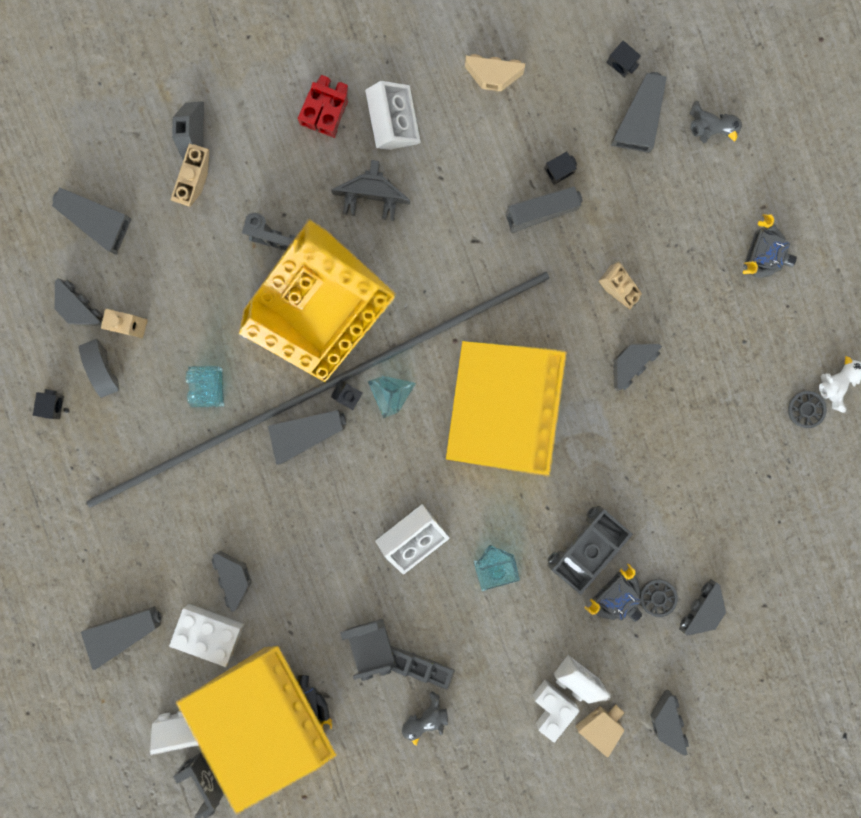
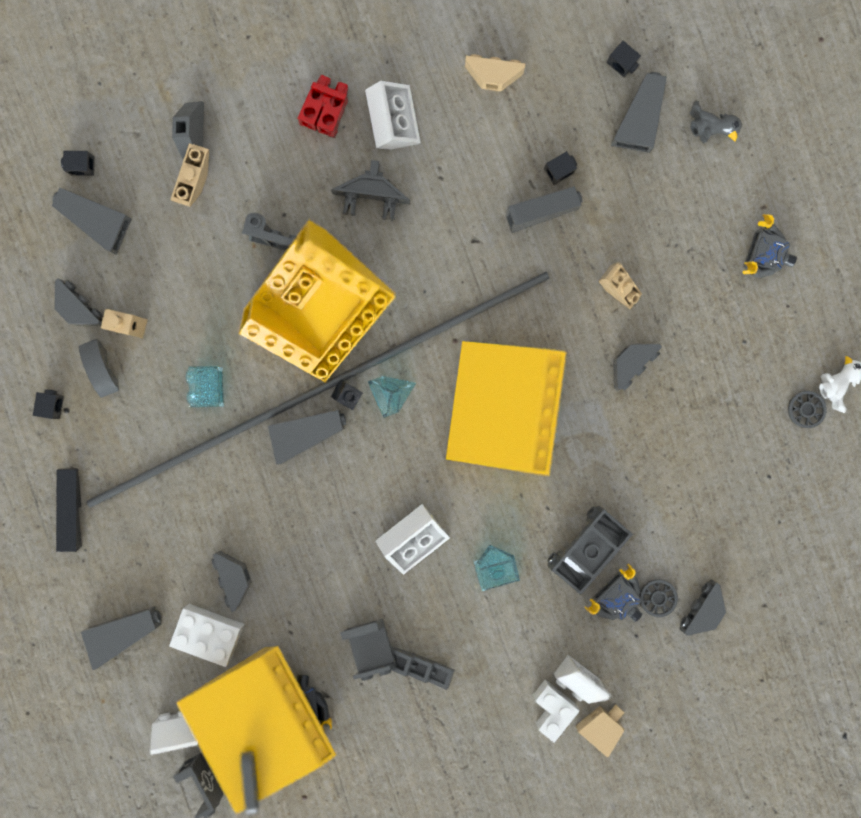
dark grey animal [402,691,448,746] -> none
dark grey slope [650,690,689,756] -> none
none -> black slope [56,468,82,552]
none -> black brick [61,151,94,176]
none -> dark grey beam [241,751,259,815]

